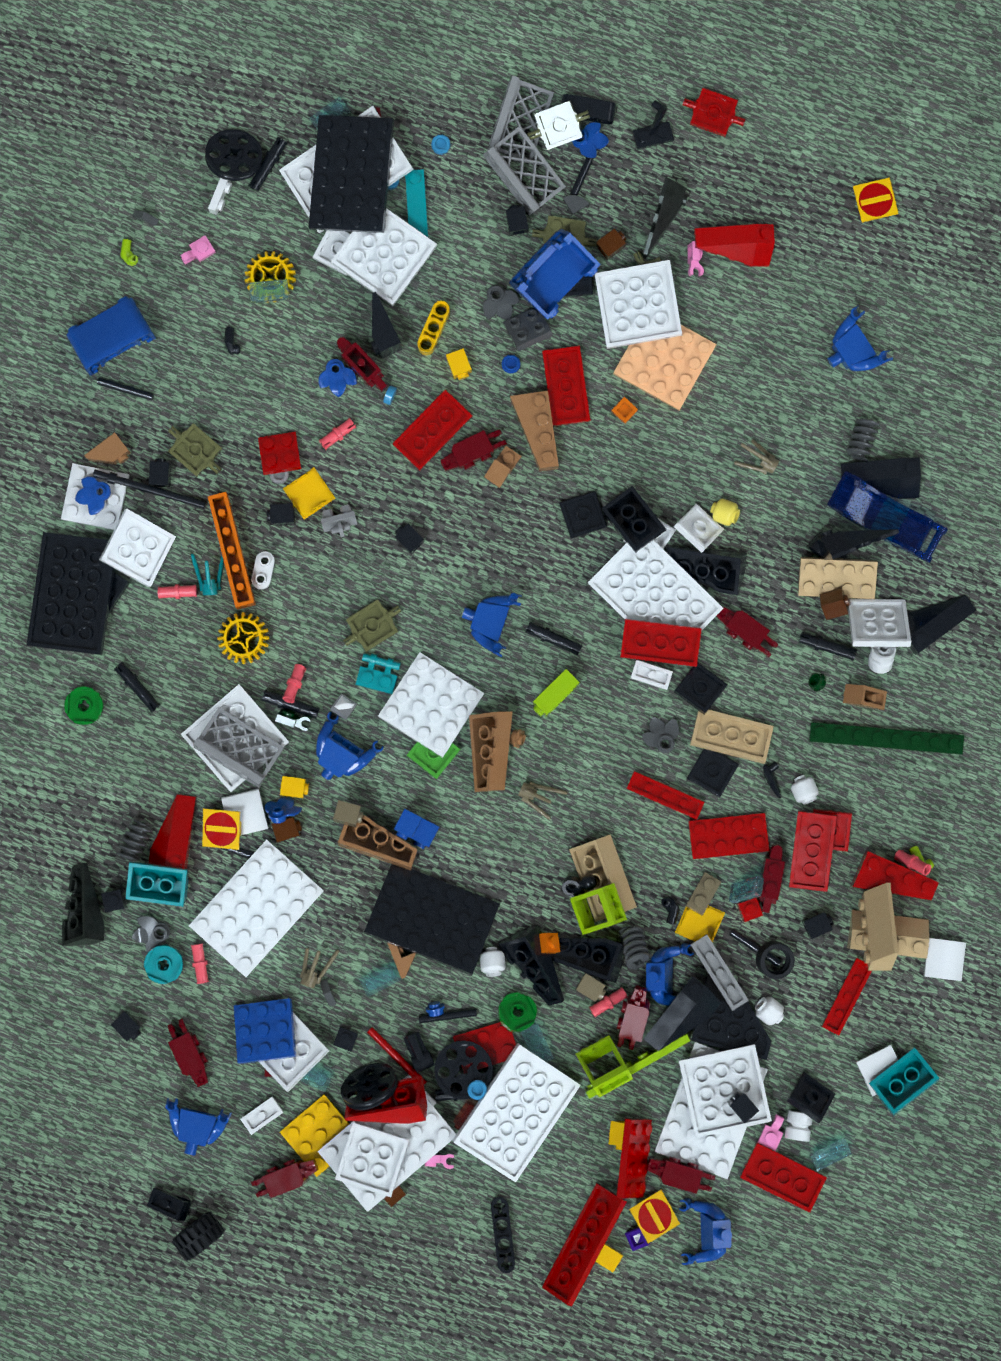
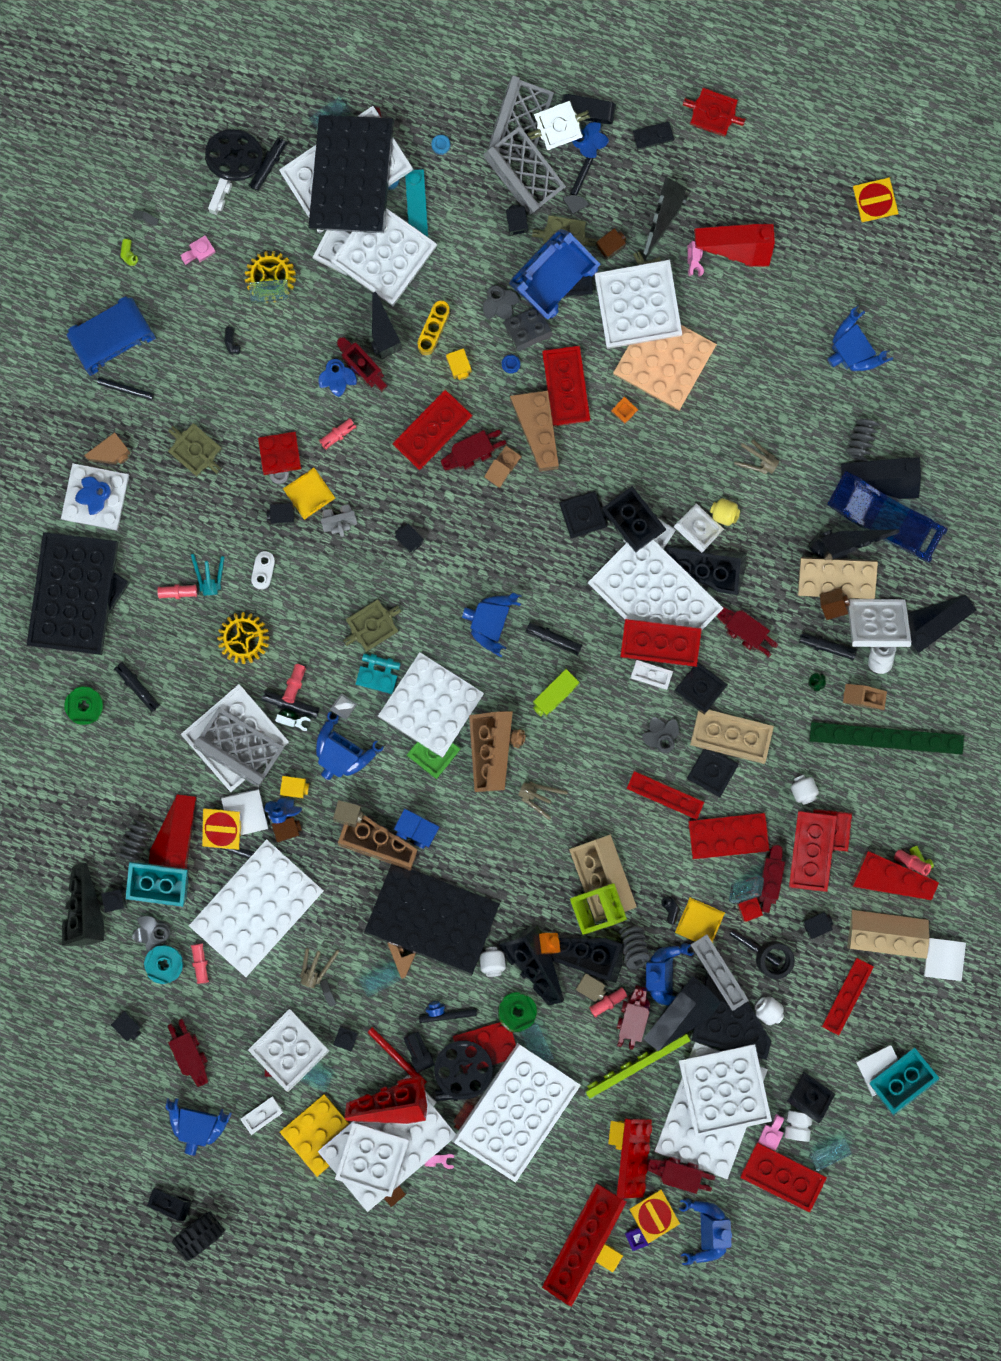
black bar [93,469,206,509] -> none
white plate [99,509,176,587] -> none
black brick [149,458,171,487] -> none
orange brick [208,492,256,610] -> none
blue plate [234,998,296,1064] -> none
dark red hinge [251,1159,319,1199] -> none
black wedge [340,1063,398,1110] -> none
dark azure tile [383,386,397,405] -> none
dark azure tile [468,1080,487,1100] -> none
black beam [491,1196,515,1273] -> none
black plate [562,875,597,897] -> none
lime window [576,1035,633,1098] -> none
black bar [651,100,667,131] -> none
dark tan plate [685,872,721,916] -> none
black brick [728,1091,759,1123] -> none
black bar [763,761,781,798] -> none
tan slope [858,883,898,971] -> none

